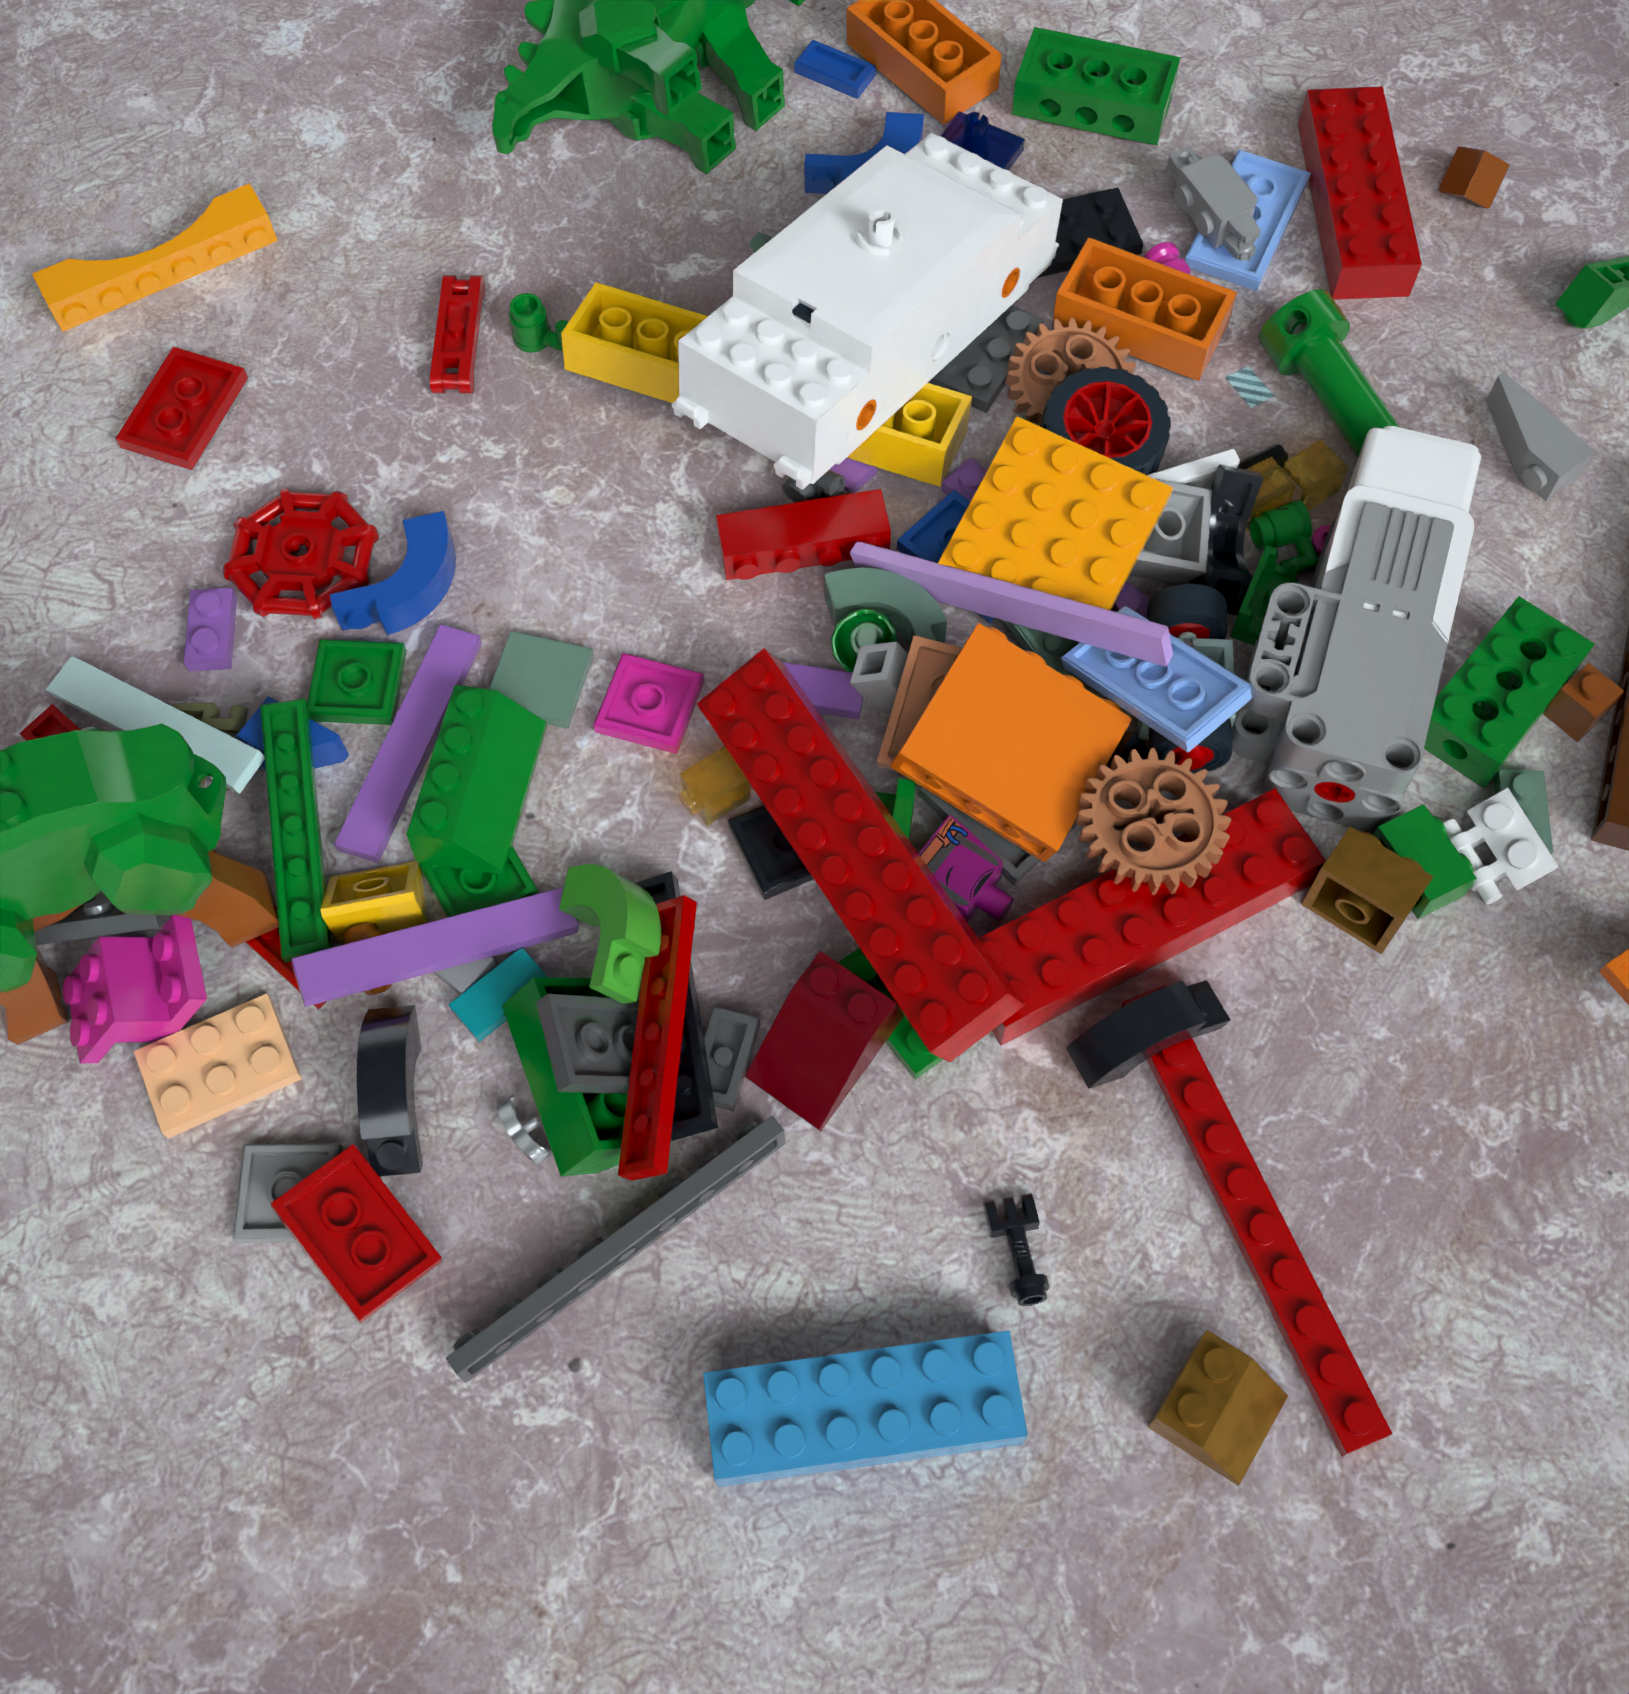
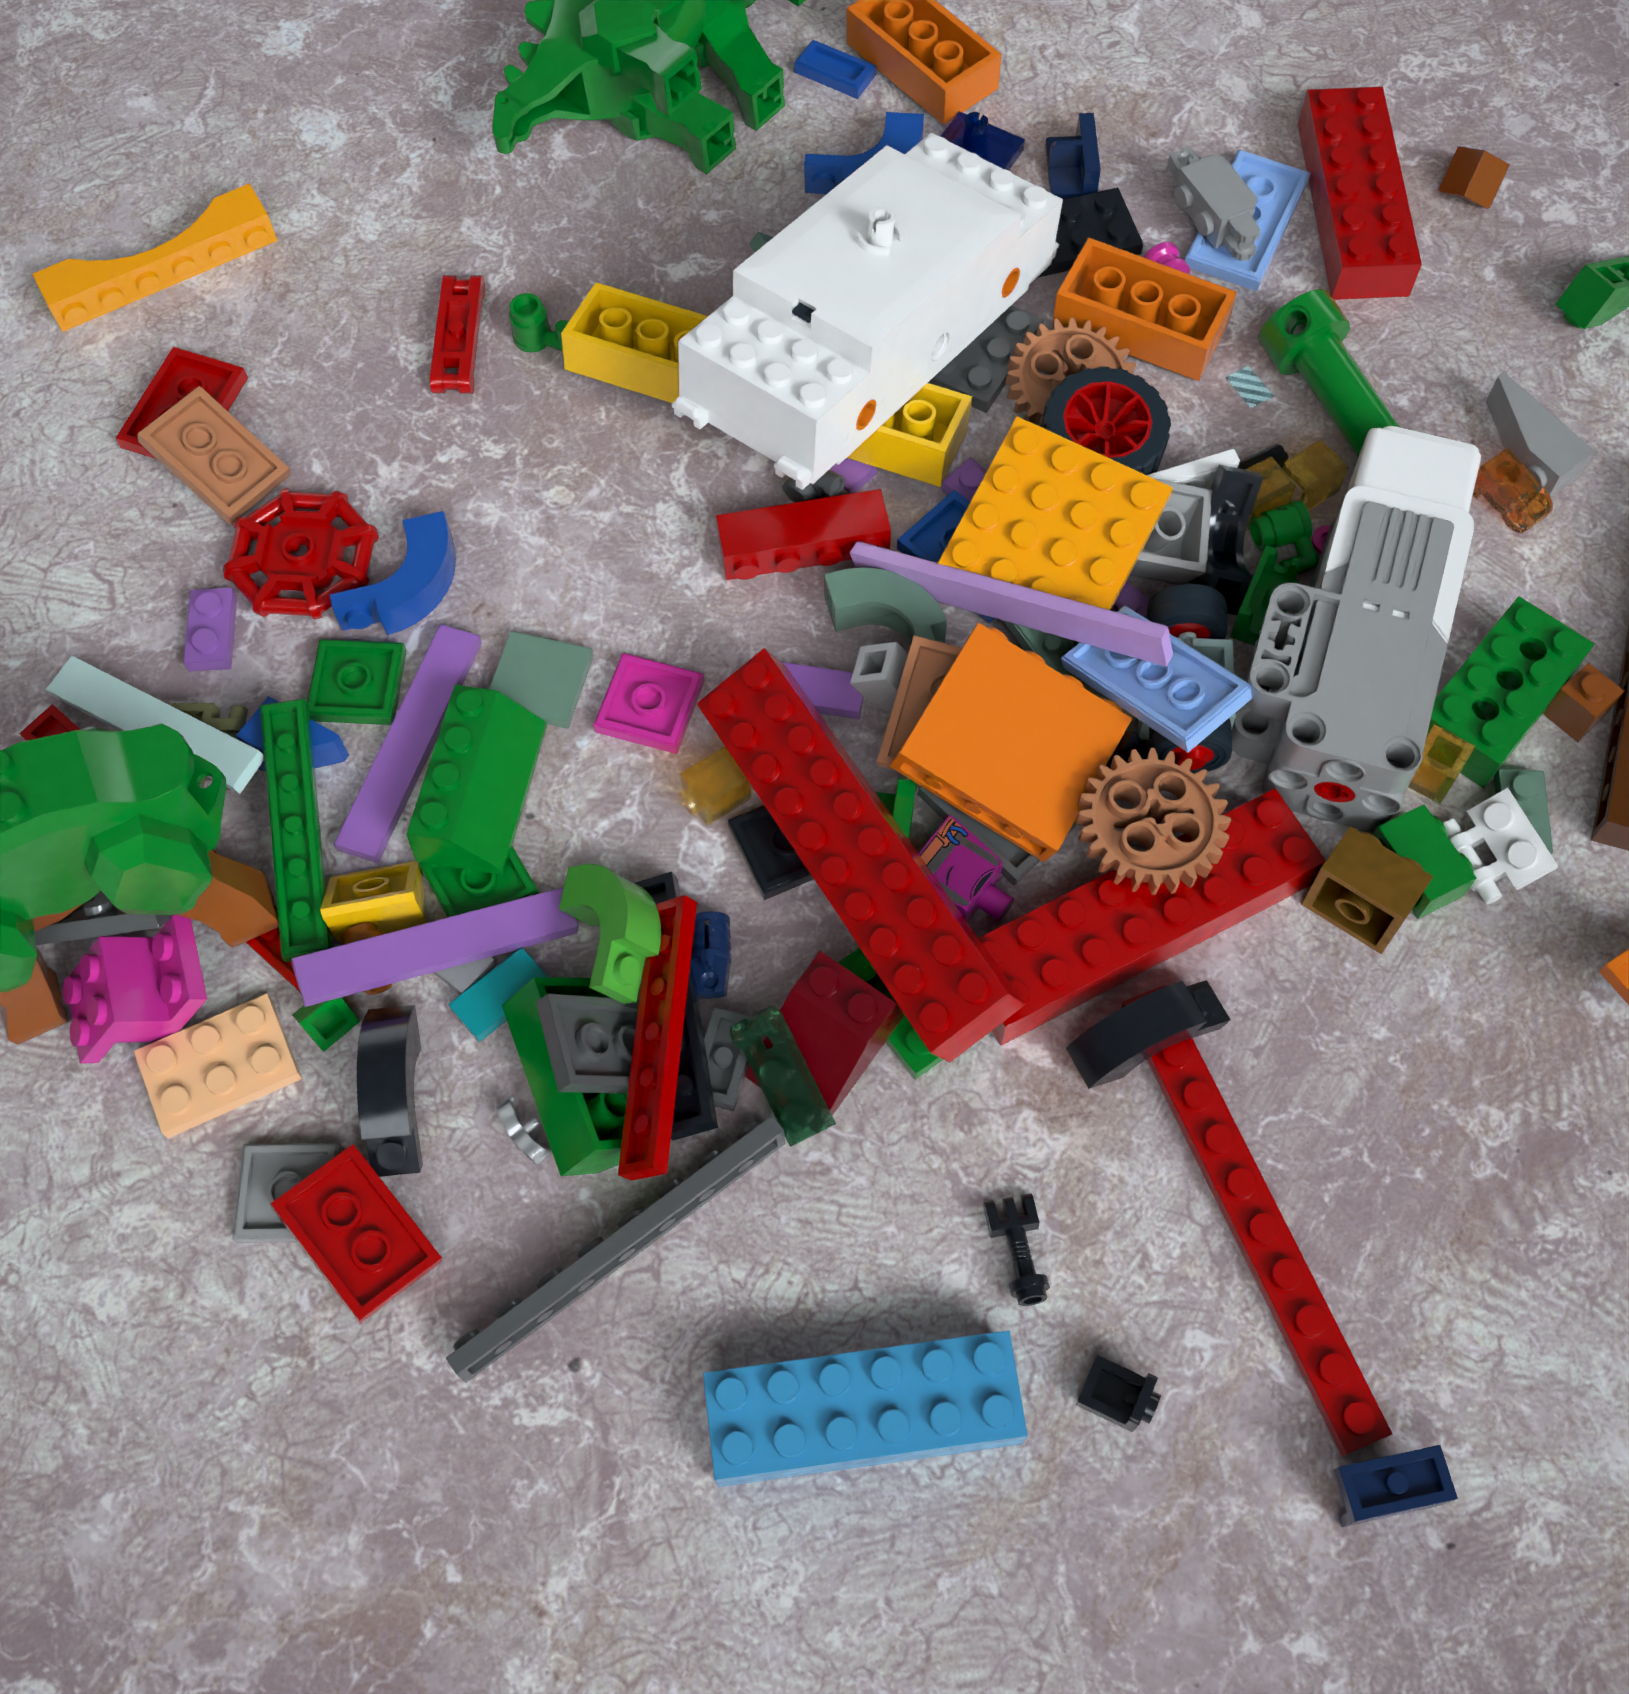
green hair [831,608,897,673] -> none
green brick [1012,27,1181,146] -> none
pearl gold slope [1148,1330,1288,1486] -> none
none -> nougat plate [138,386,290,525]
none -> green plate [292,997,360,1052]
none -> dark blue hinge [691,911,731,999]
none -> clear green plate [730,1005,836,1147]
none -> dark blue panel [1045,113,1101,199]
none -> black bracket [1075,1355,1161,1432]
none -> dark blue panel [1334,1445,1458,1527]
none -> clear yellow brick [1408,725,1475,804]
none -> clear orange leg [1473,448,1553,533]

